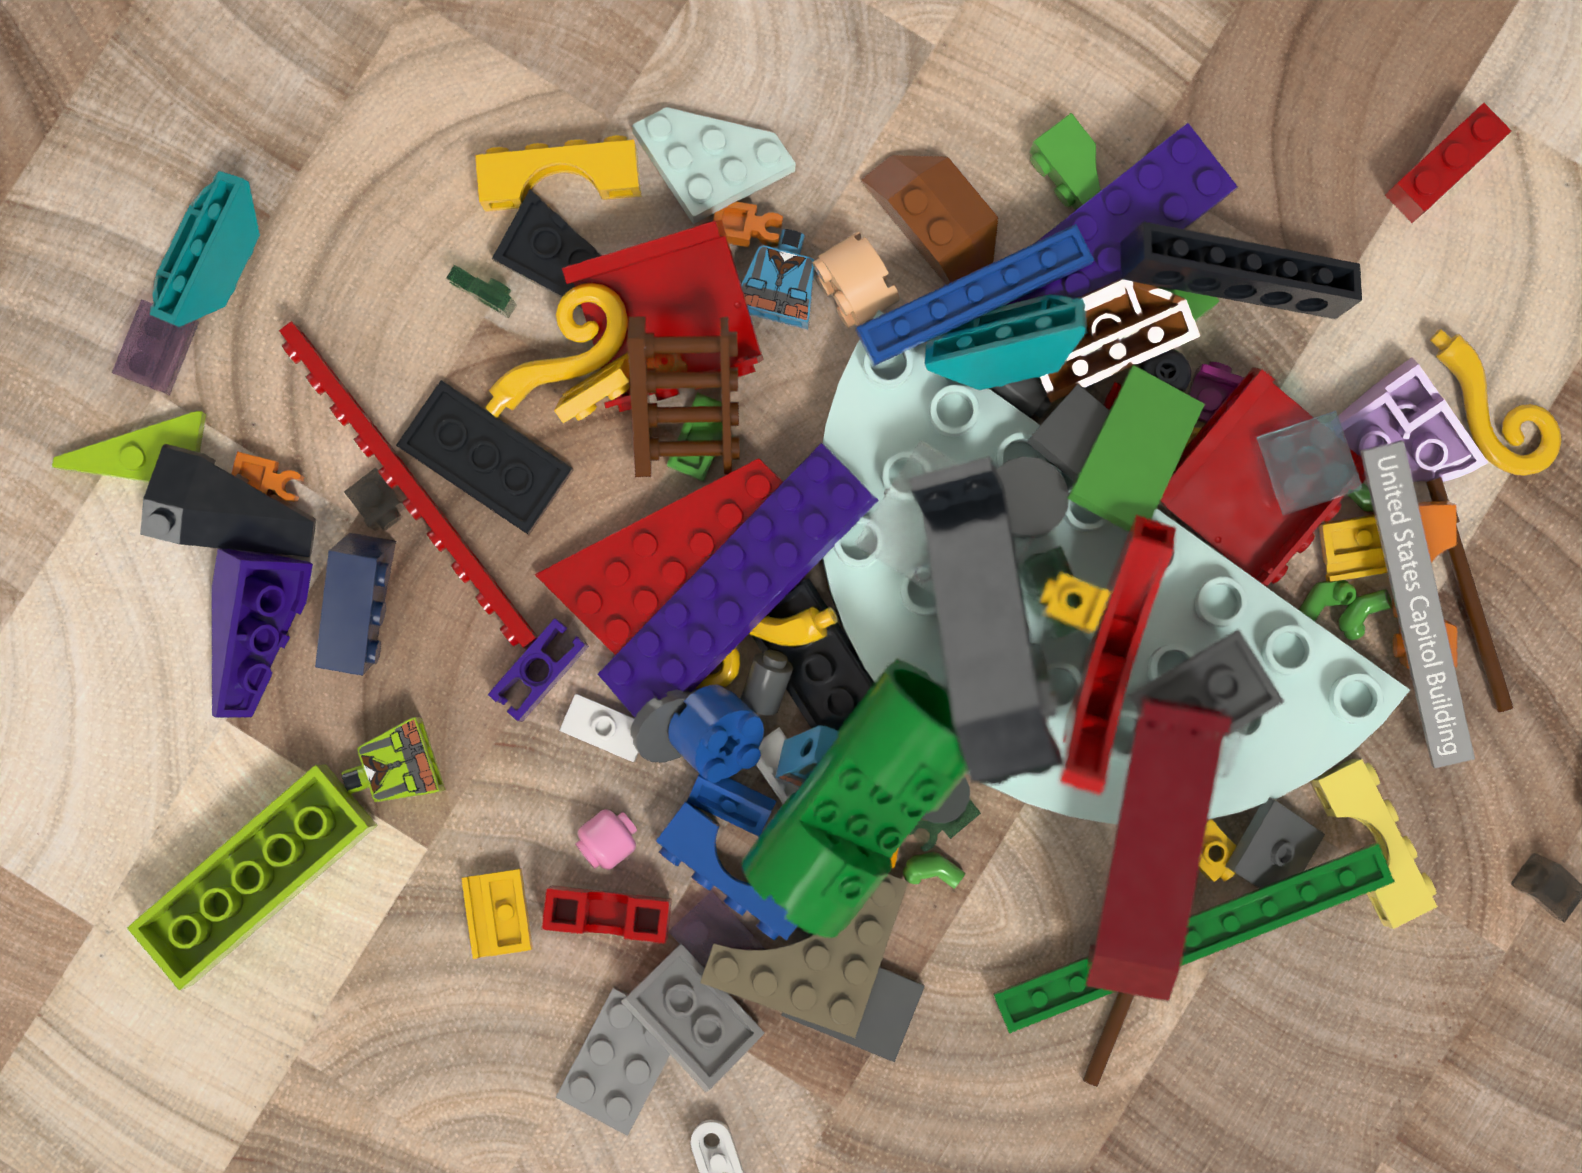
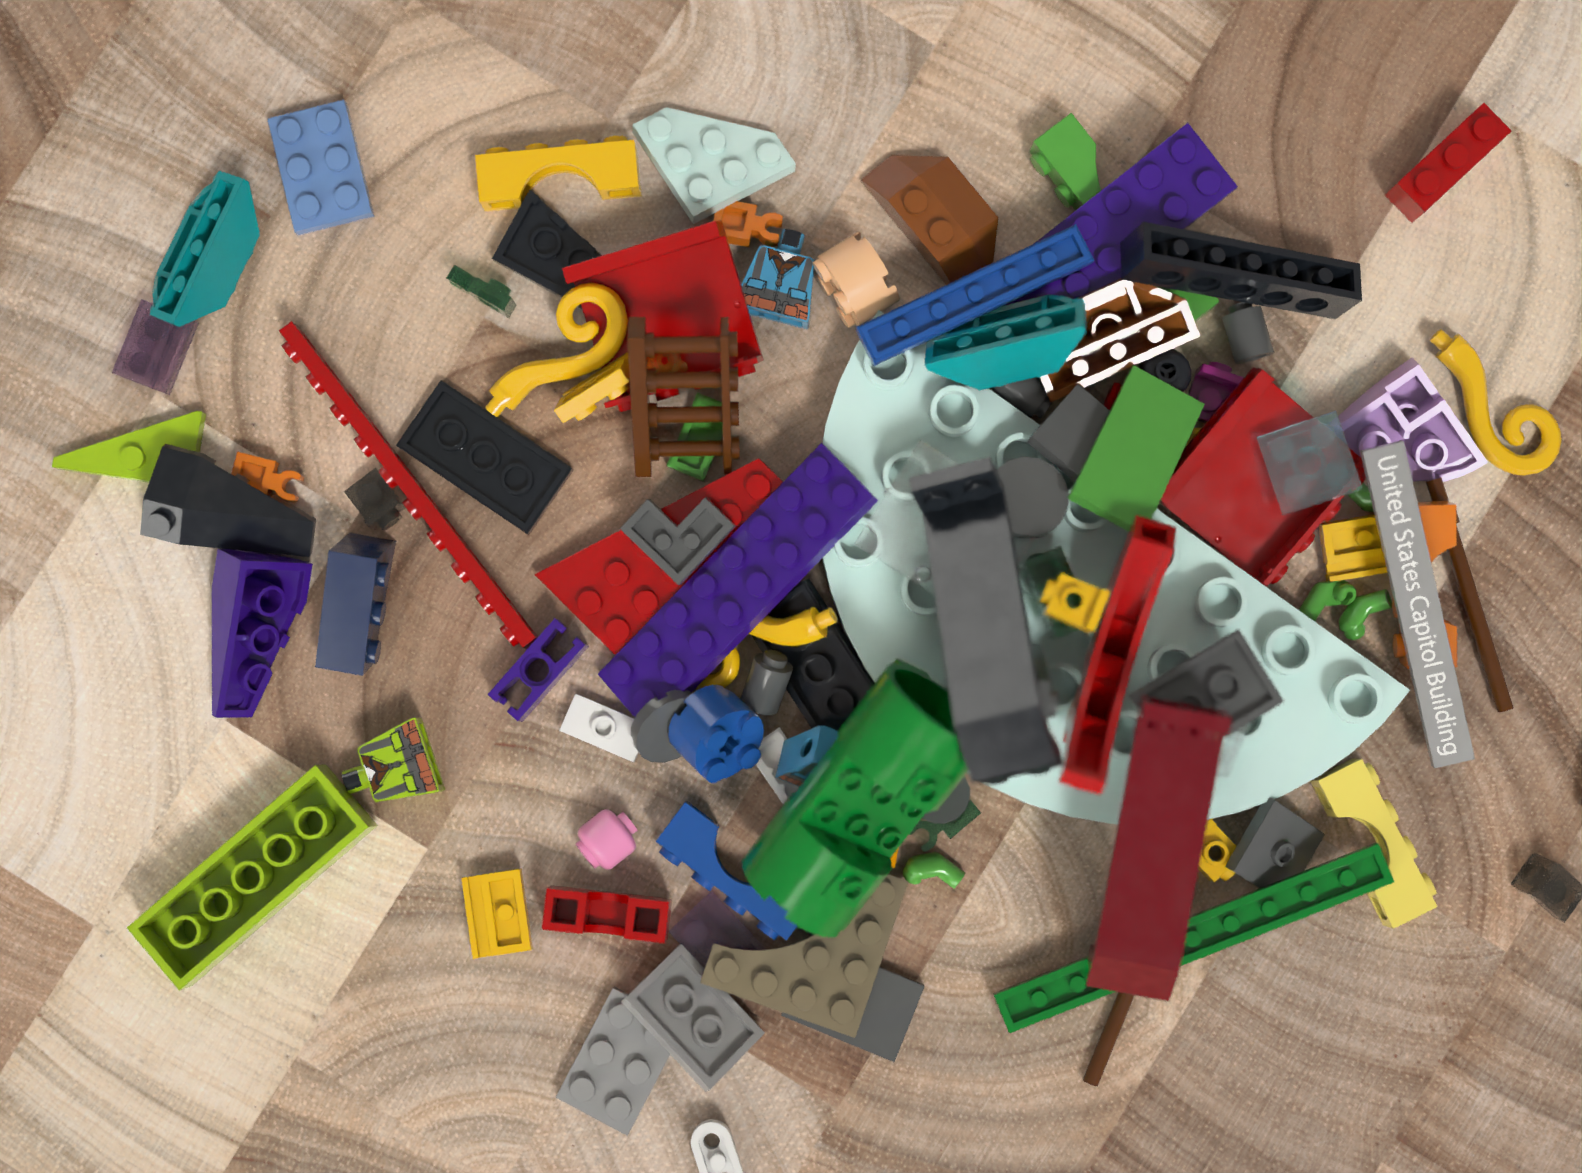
blue plate [687,774,776,837] -> none
none -> medium blue plate [267,100,374,235]
none -> dark grey plate [620,497,736,585]
none -> dark grey brick [1222,302,1274,364]

